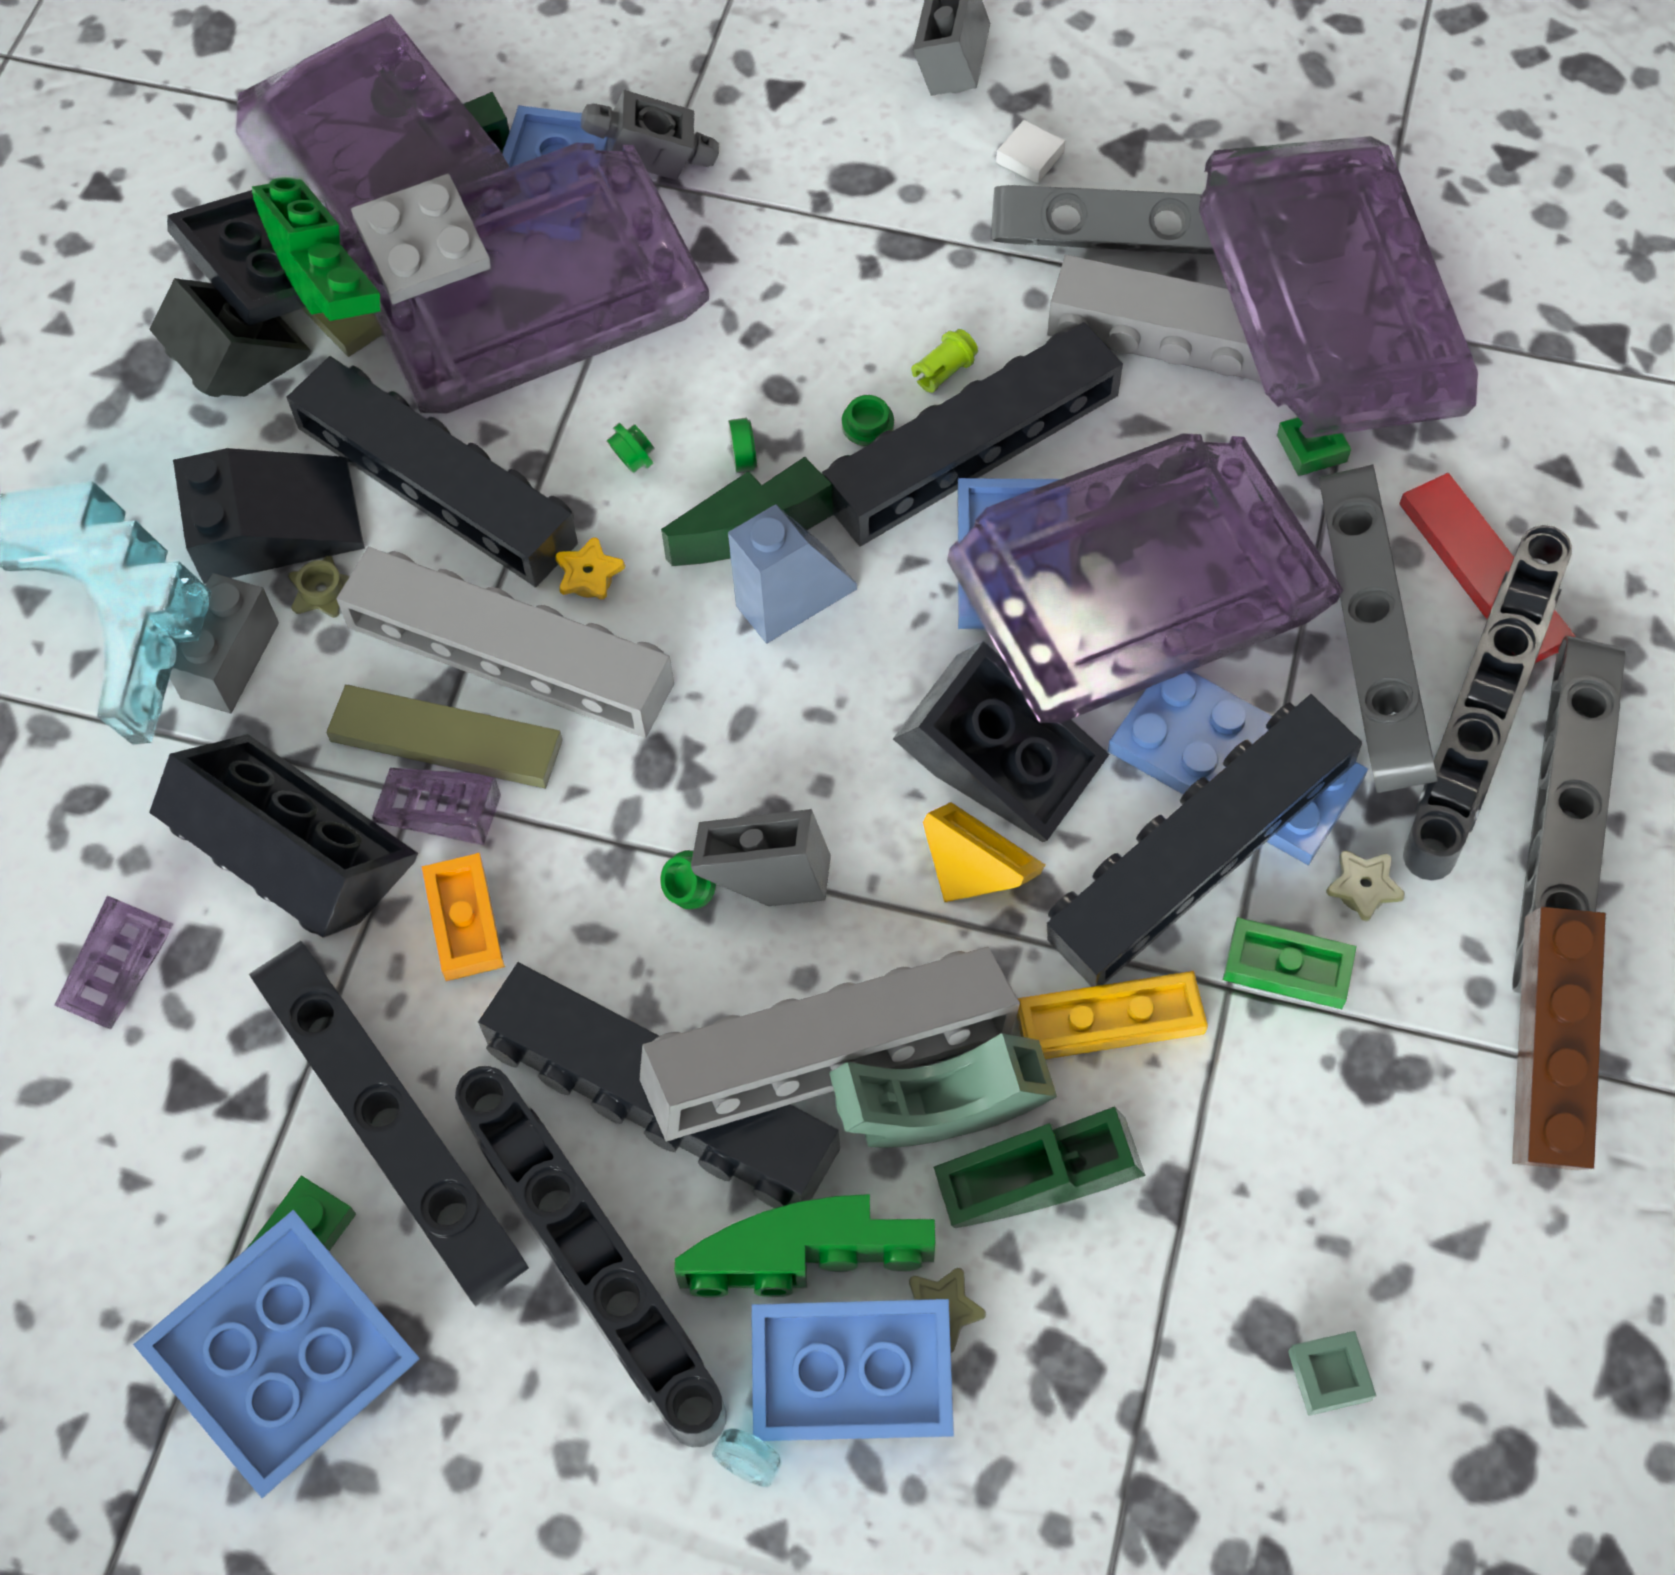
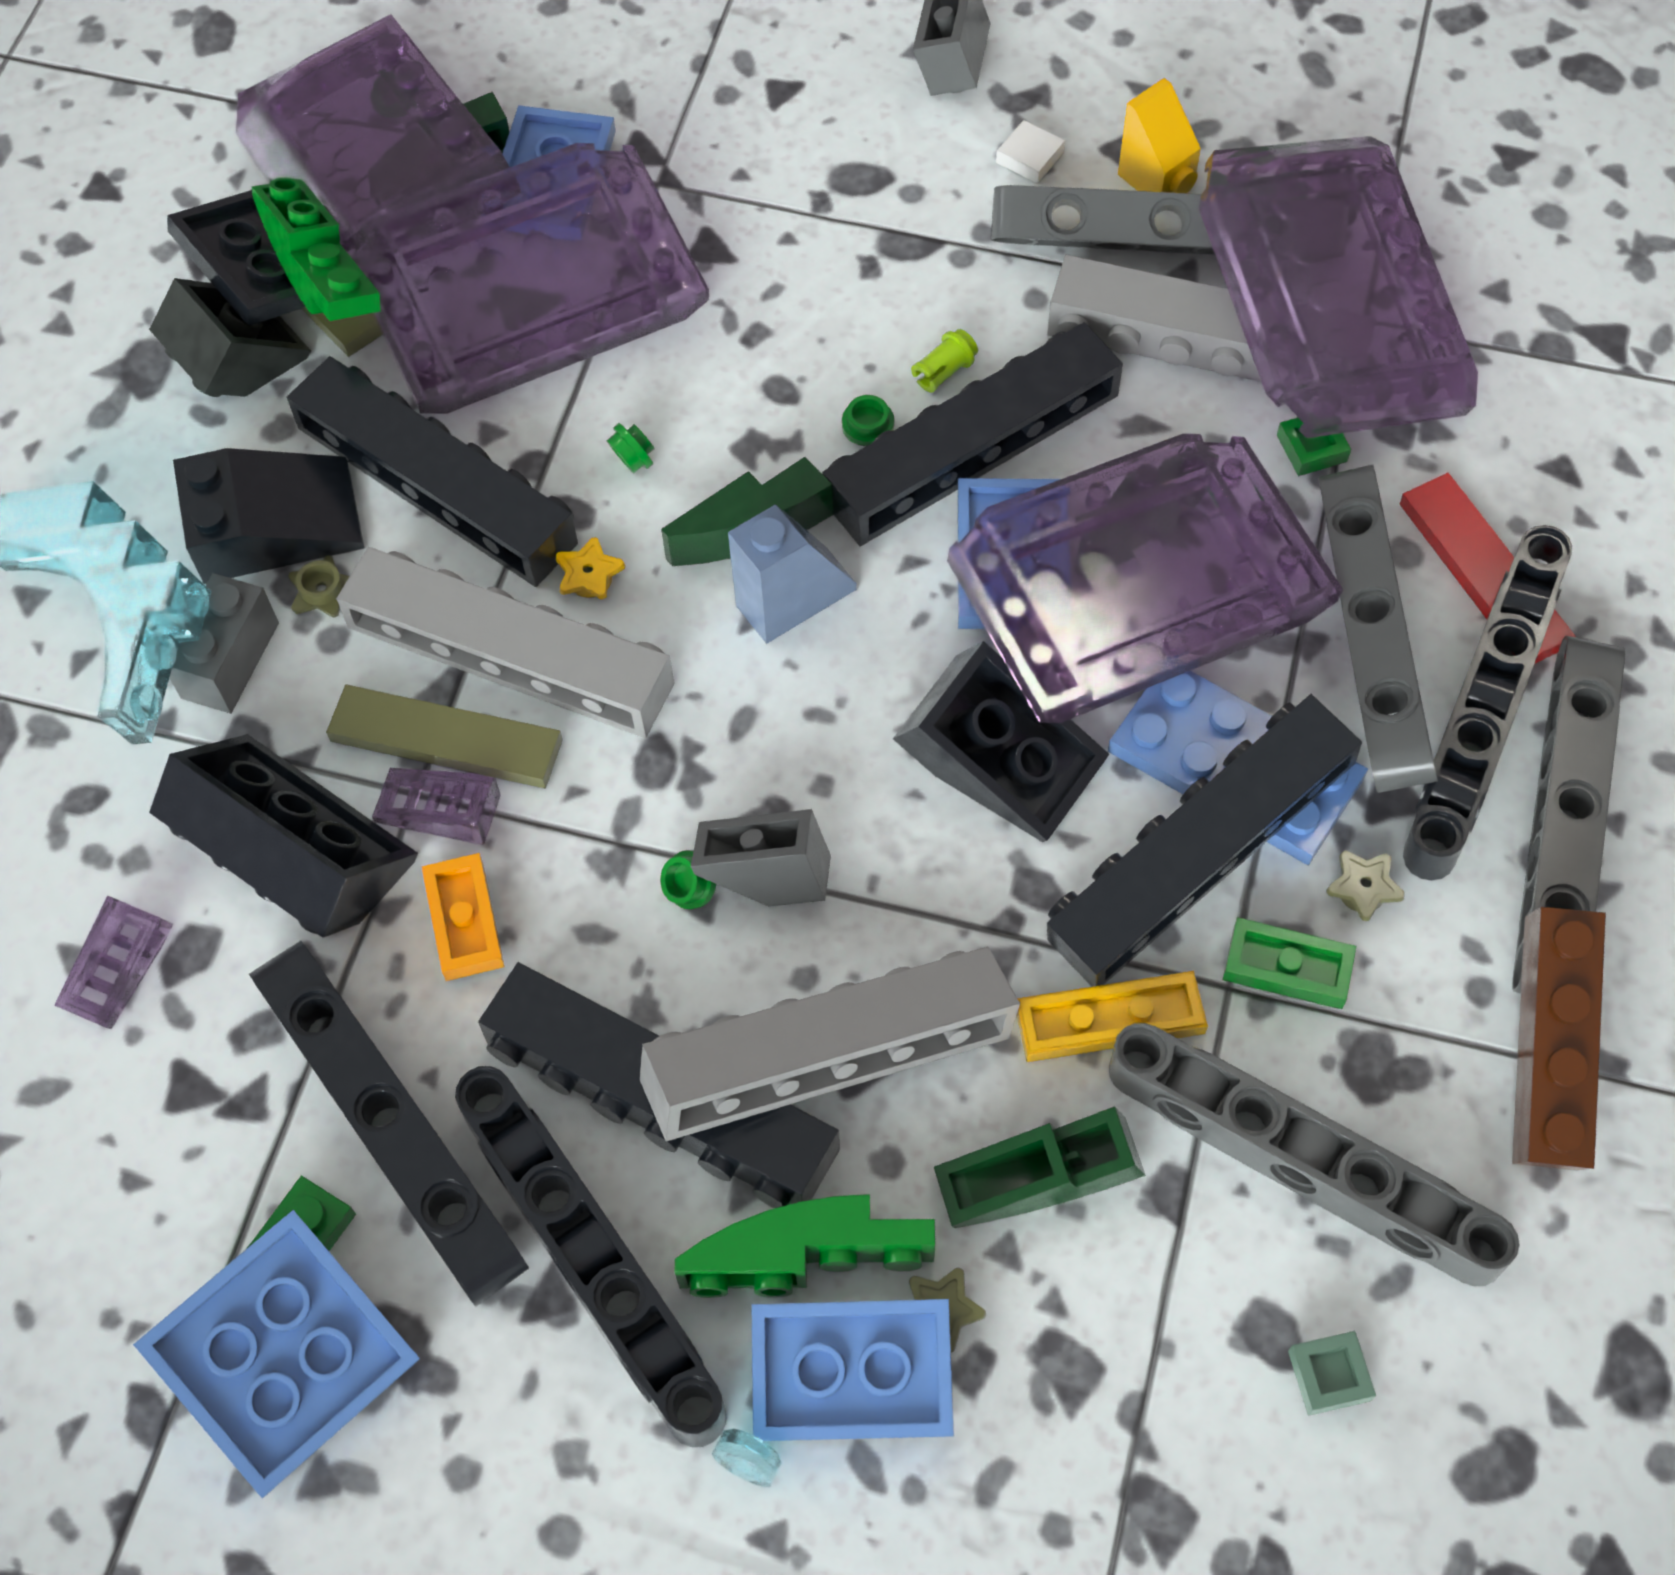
light grey plate [351,173,491,305] -> none
dark grey piece [581,90,719,180] -> none
green tile [728,417,757,473] -> none
sand green arch [829,1033,1057,1148] -> none
yellow slope [923,802,1046,902] -> none
none -> dark grey beam [1109,1023,1520,1286]
none -> yellow slope [1118,78,1201,193]

